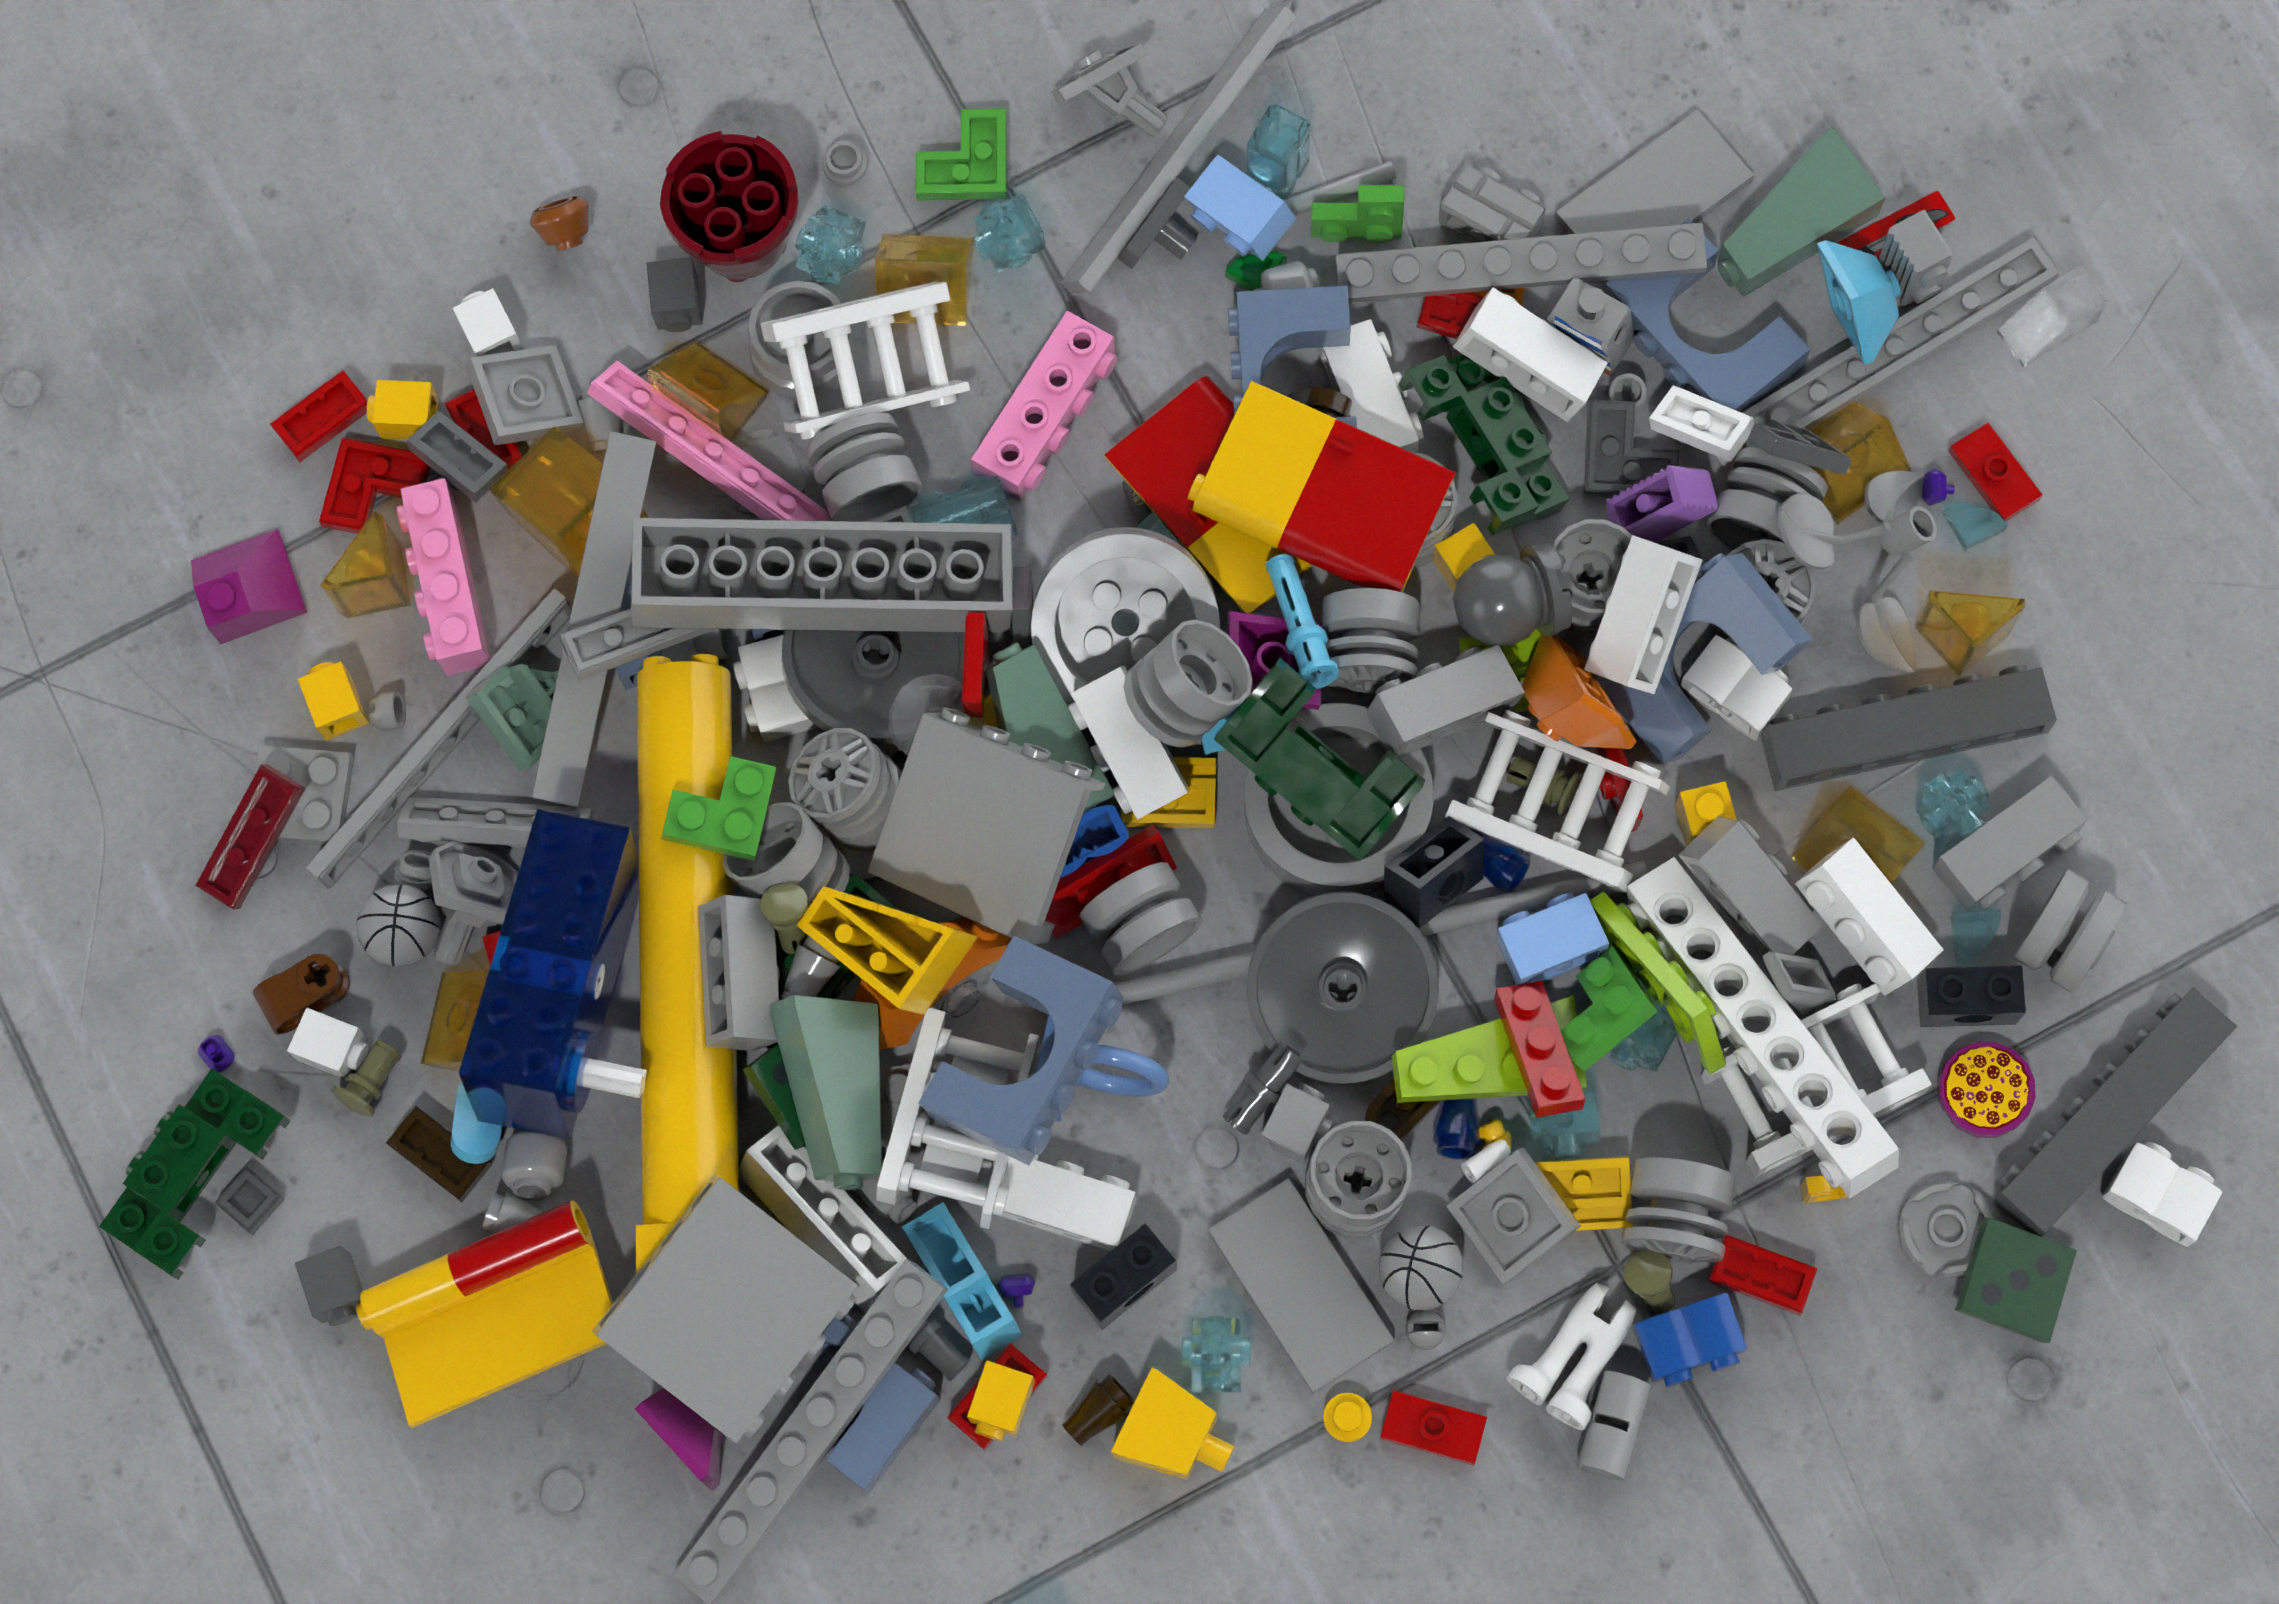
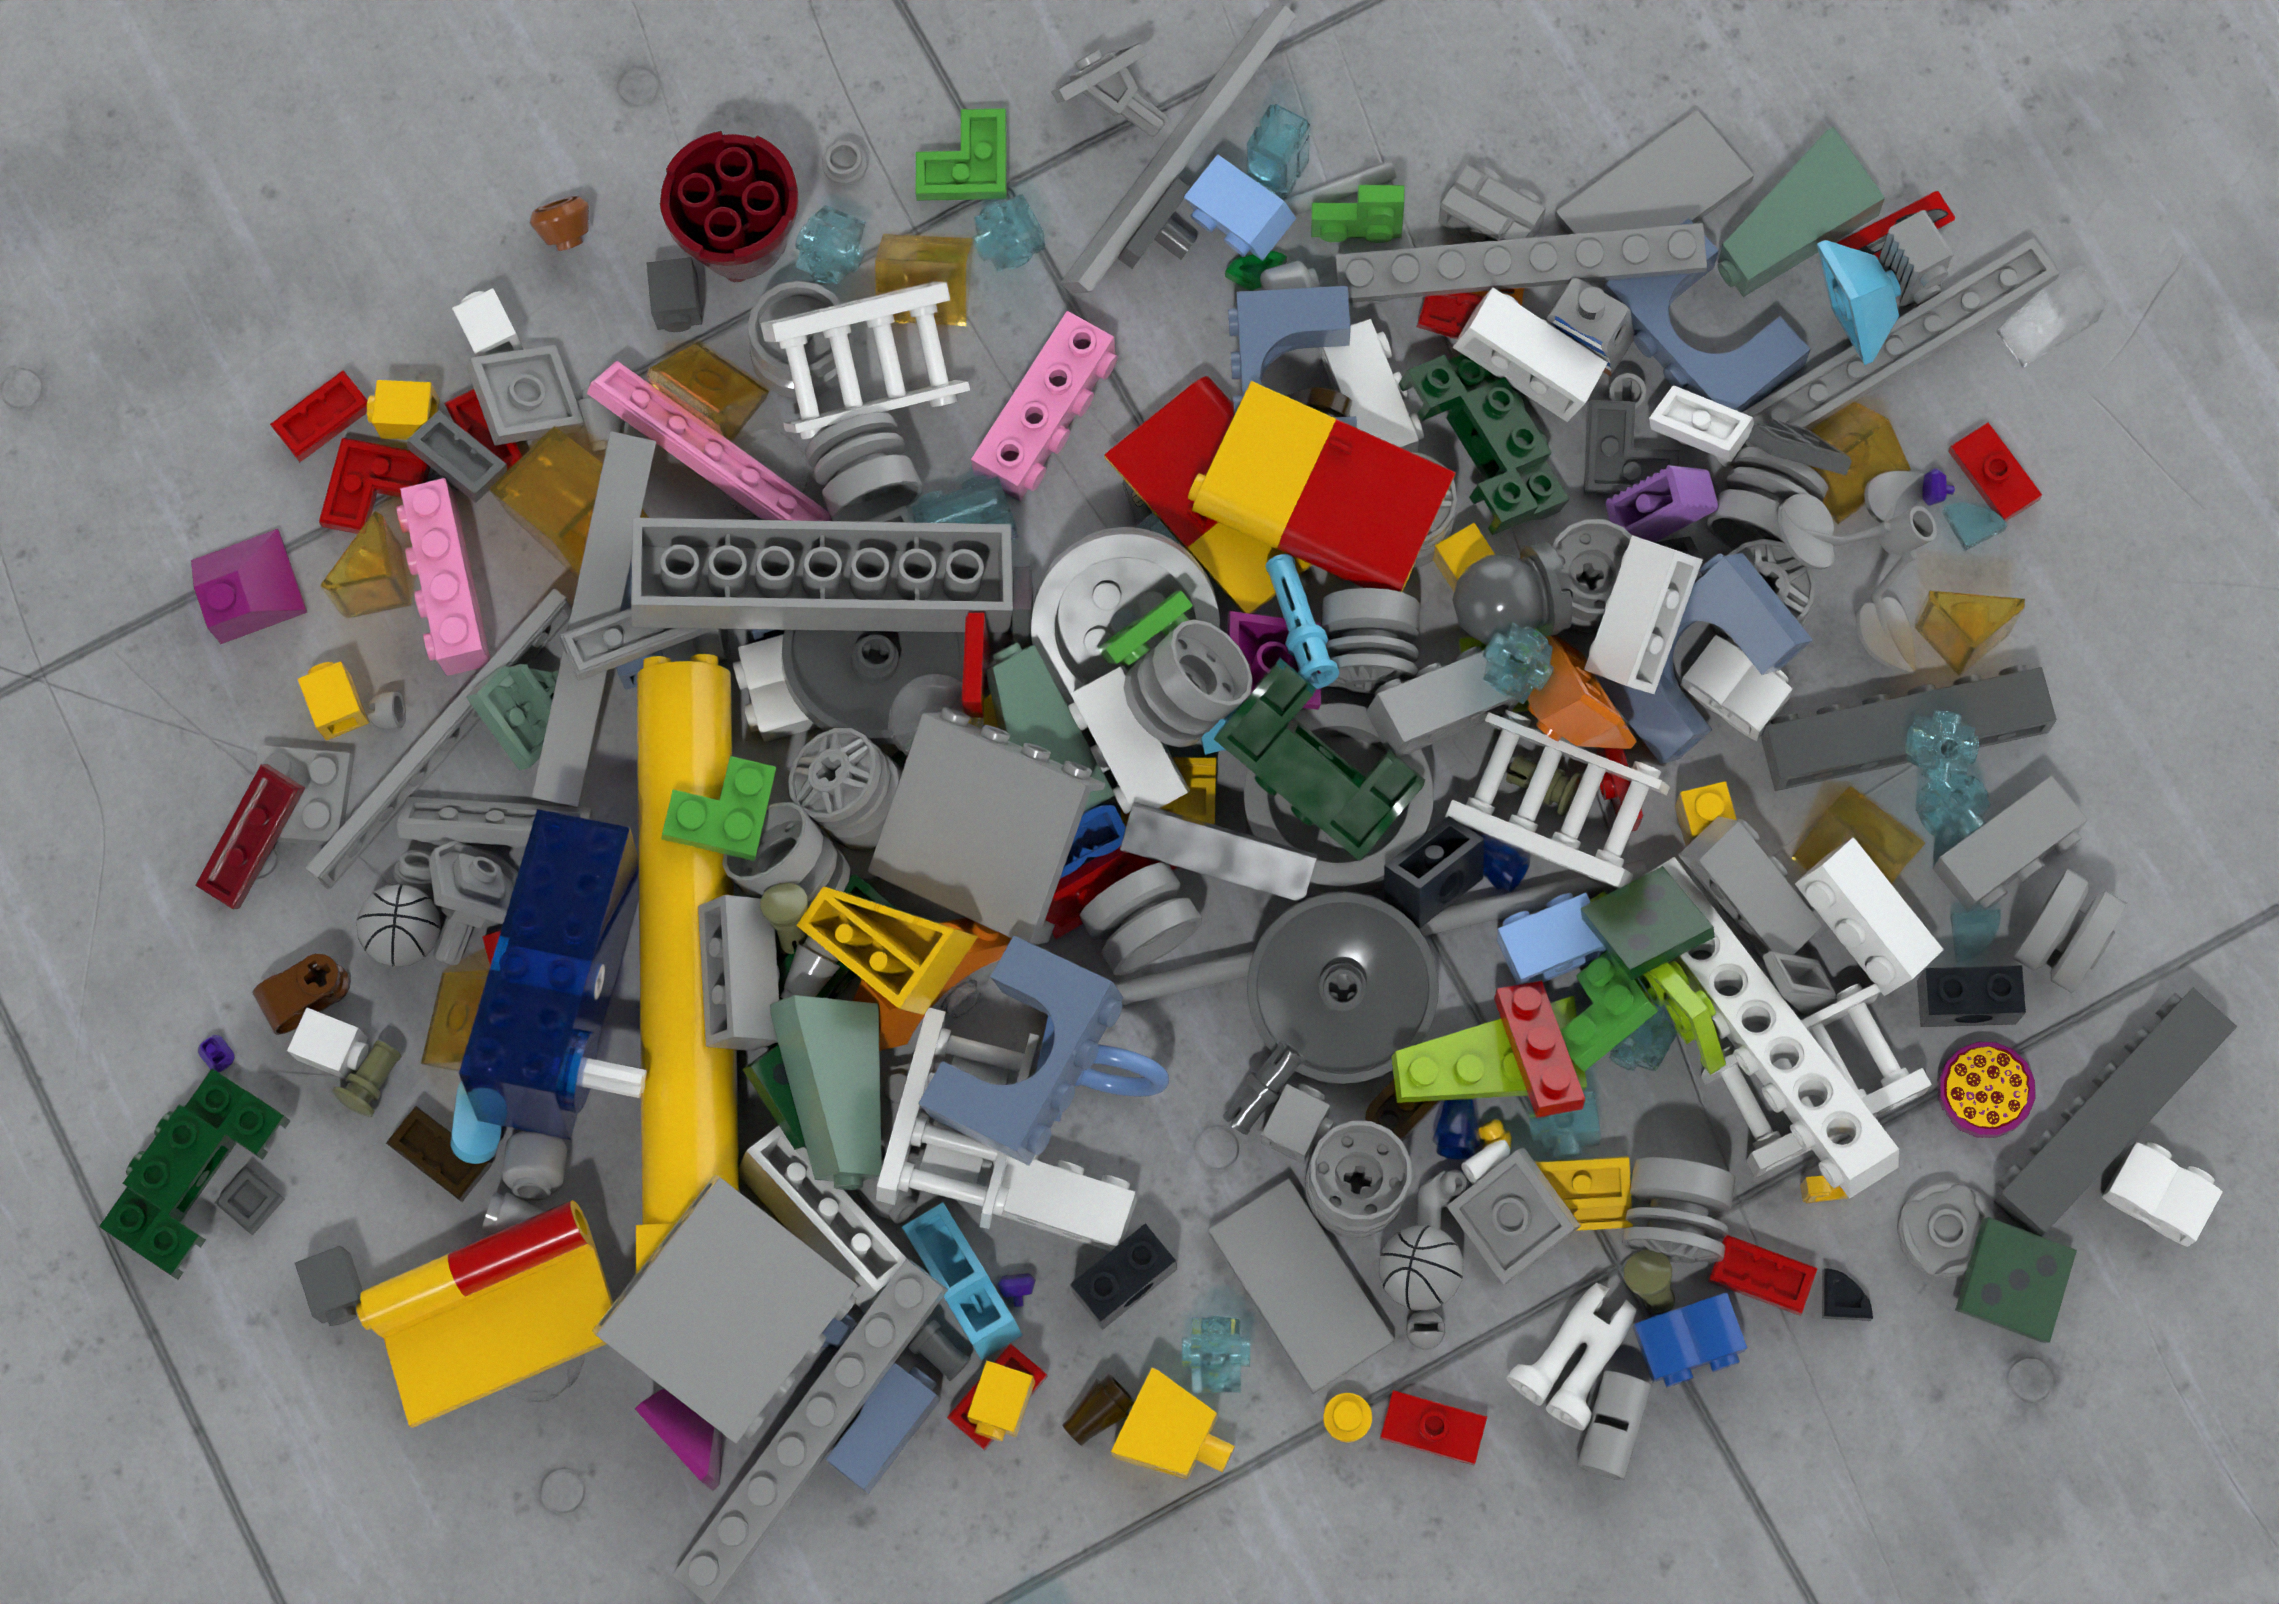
none -> bright green plate [1096,591,1193,666]
none -> tile [1120,802,1318,902]
none -> light grey arm [1417,1169,1468,1230]
none -> clear light blue brick [1482,622,1554,704]
none -> tile [1580,866,1715,980]
none -> black tile [1822,1268,1873,1321]
none -> clear light blue brick [1905,709,1979,781]

